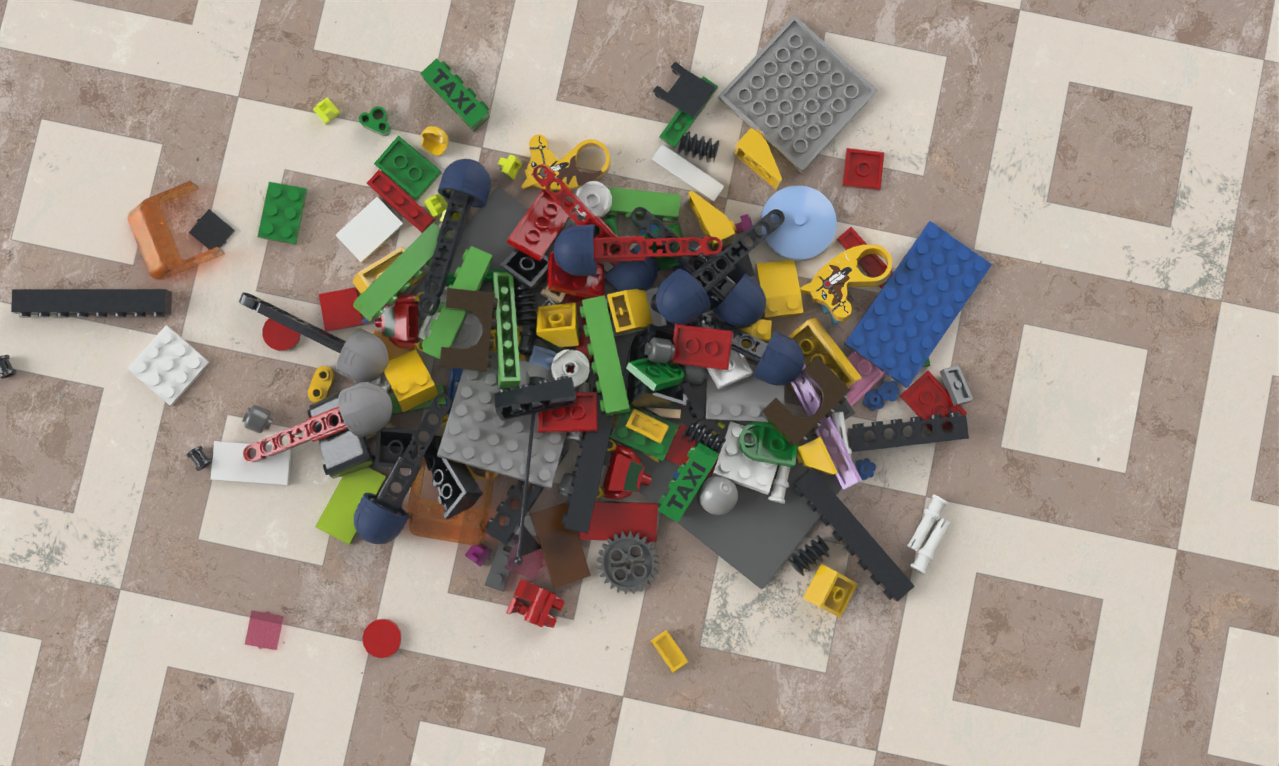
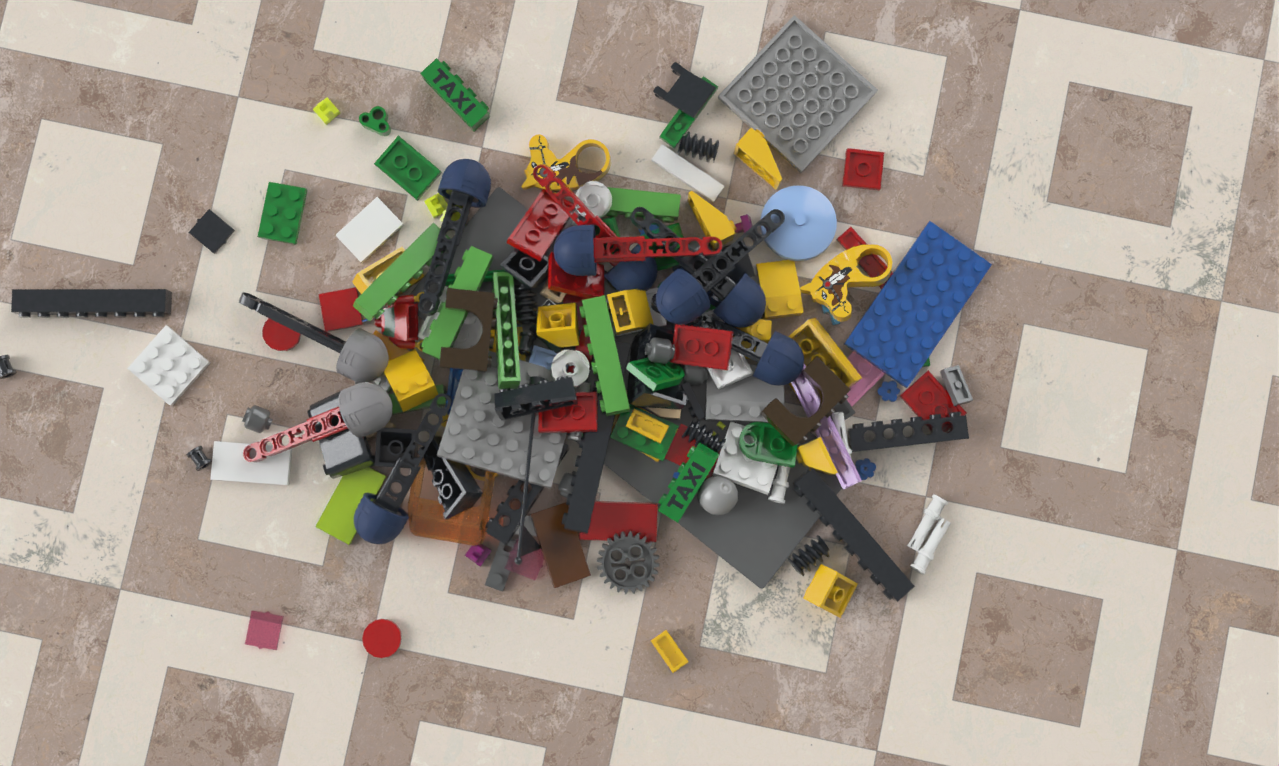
clear orange windscreen [128,181,225,280] -> none
yellow plate [308,366,335,403] -> none
red tile [367,170,436,233] -> none
yellow hair [420,126,449,156] -> none
neon yellow tile [498,155,523,180] -> none
red hips [506,578,565,628] -> none
red torso [596,439,651,500] -> none
blue plant [863,389,884,411] -> none

